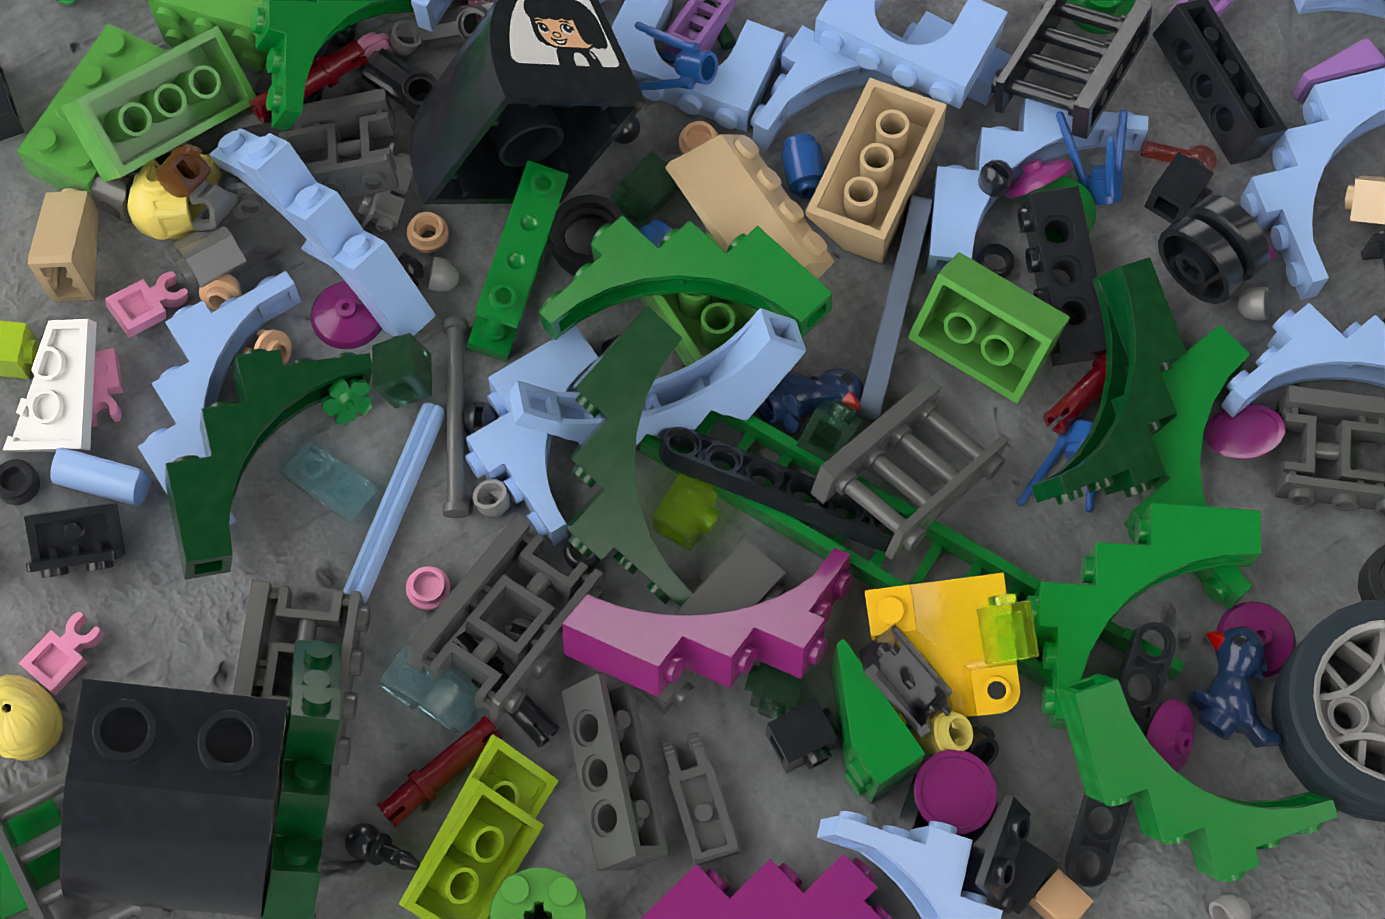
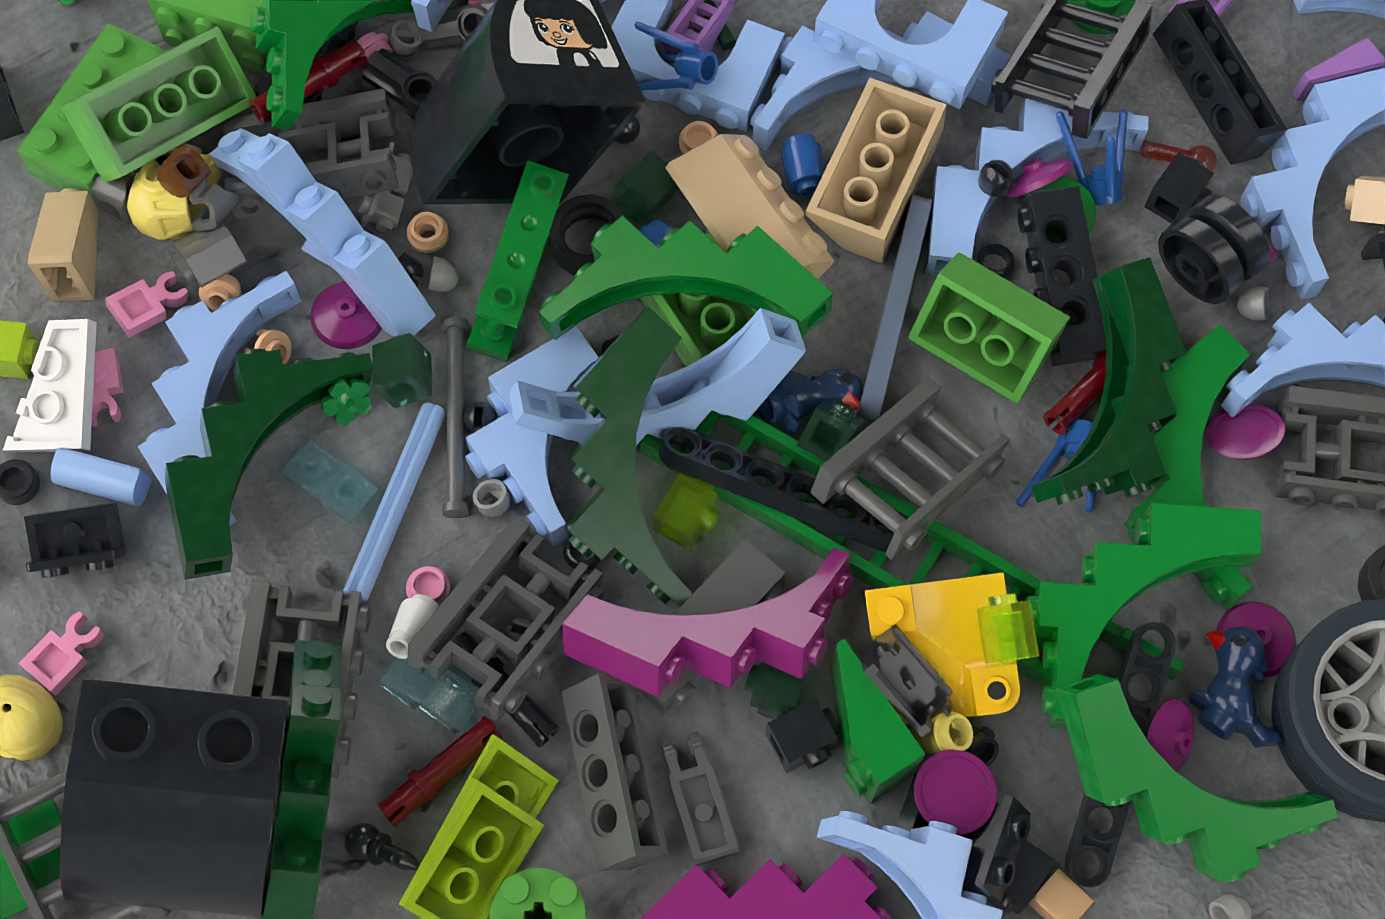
none -> white cone [386,594,439,659]

